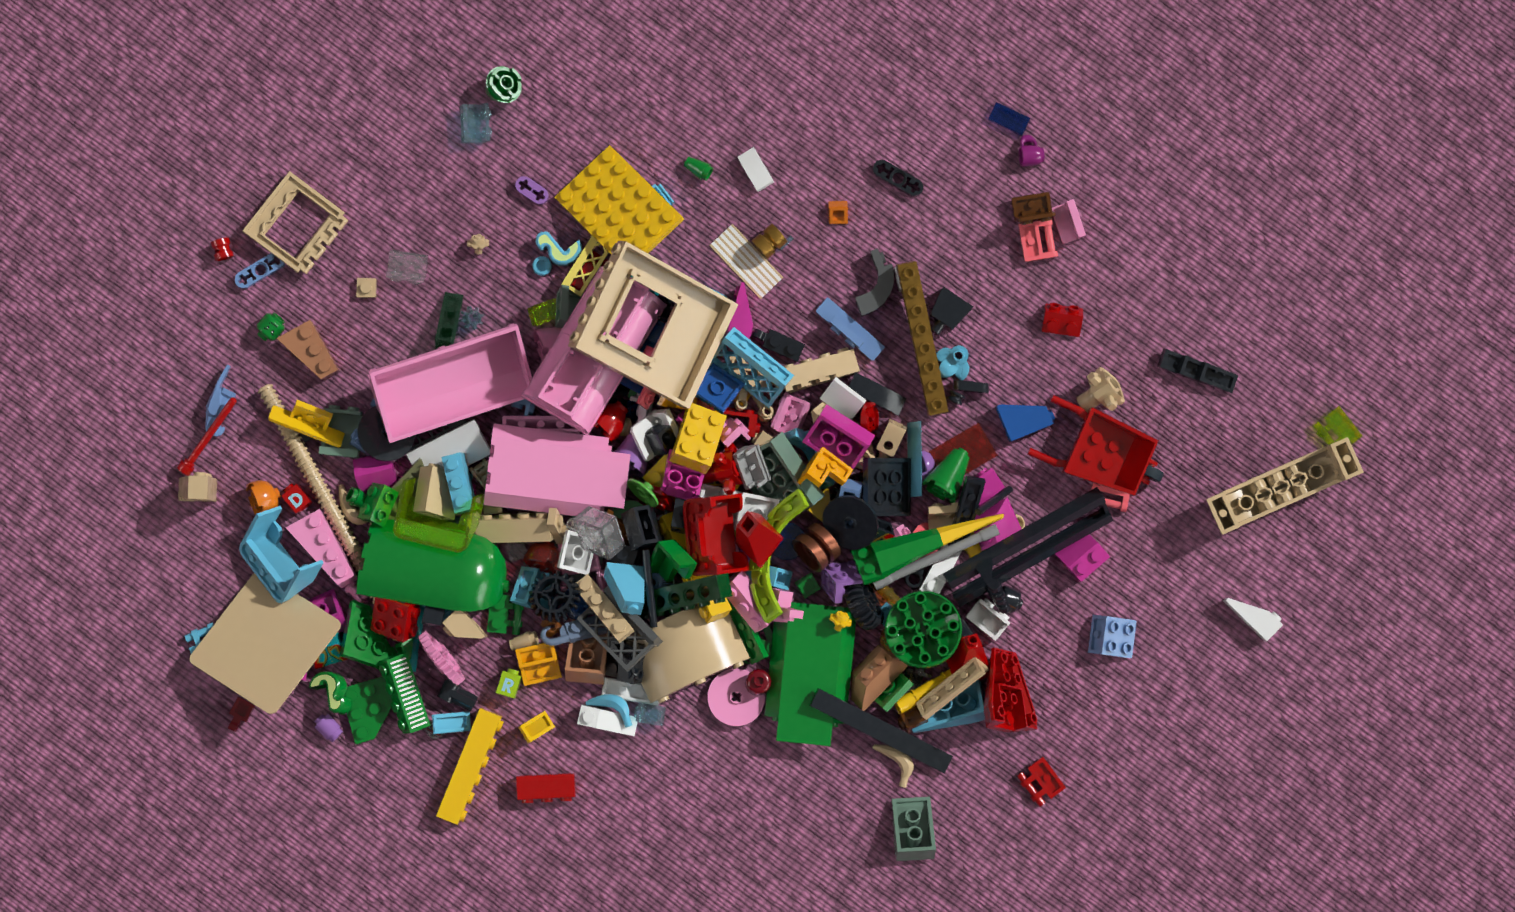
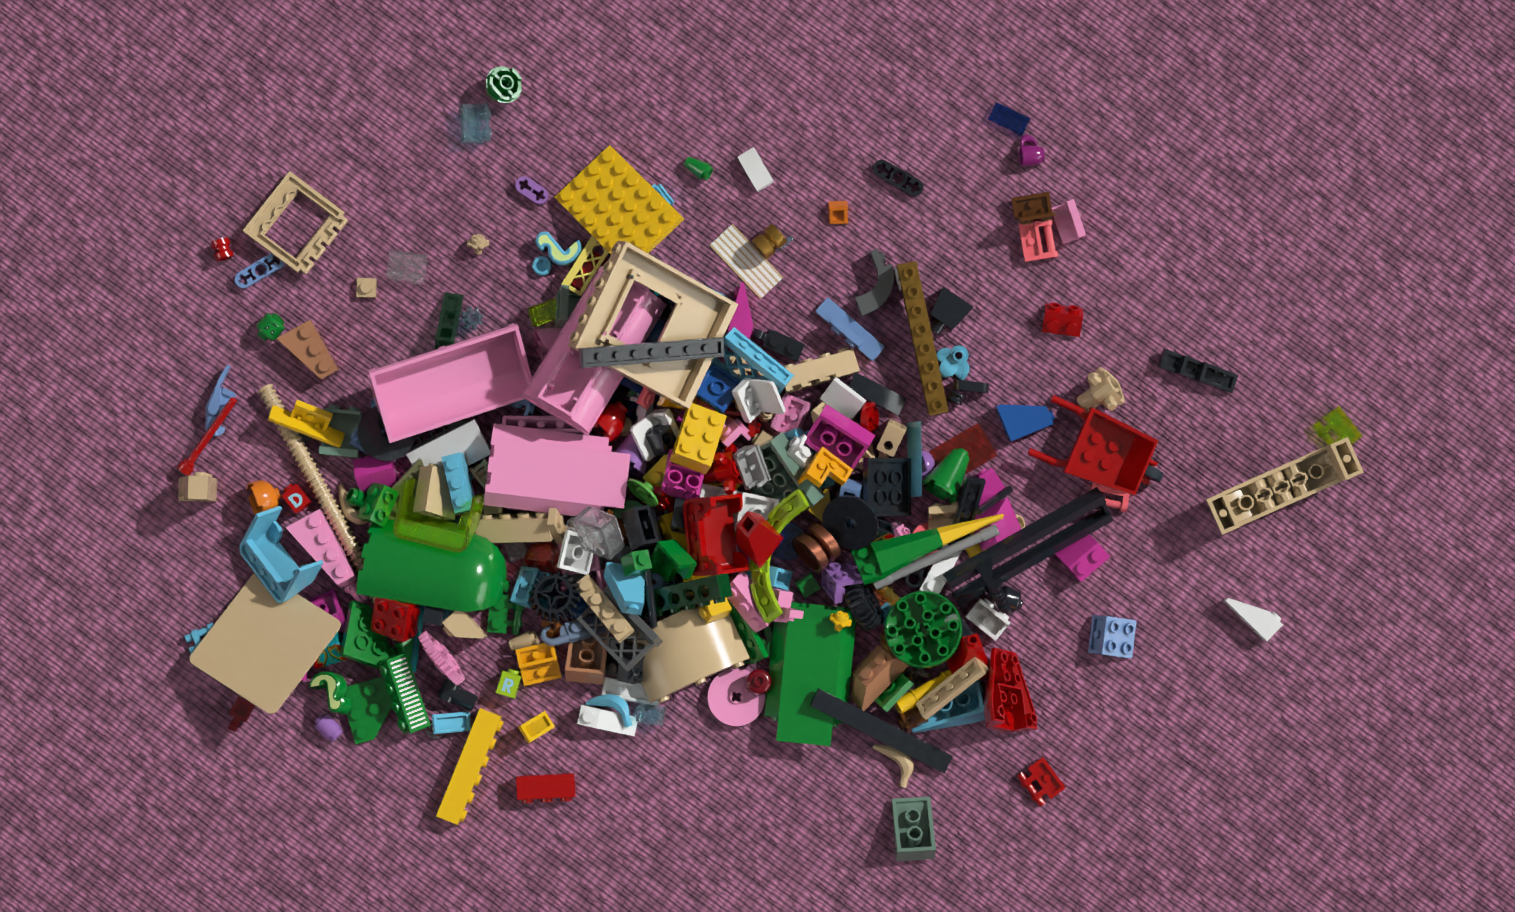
none -> tile [579,337,724,368]
none -> green brick [620,550,652,577]
none -> white bracket [732,378,786,423]
none -> white bracket [786,434,813,469]

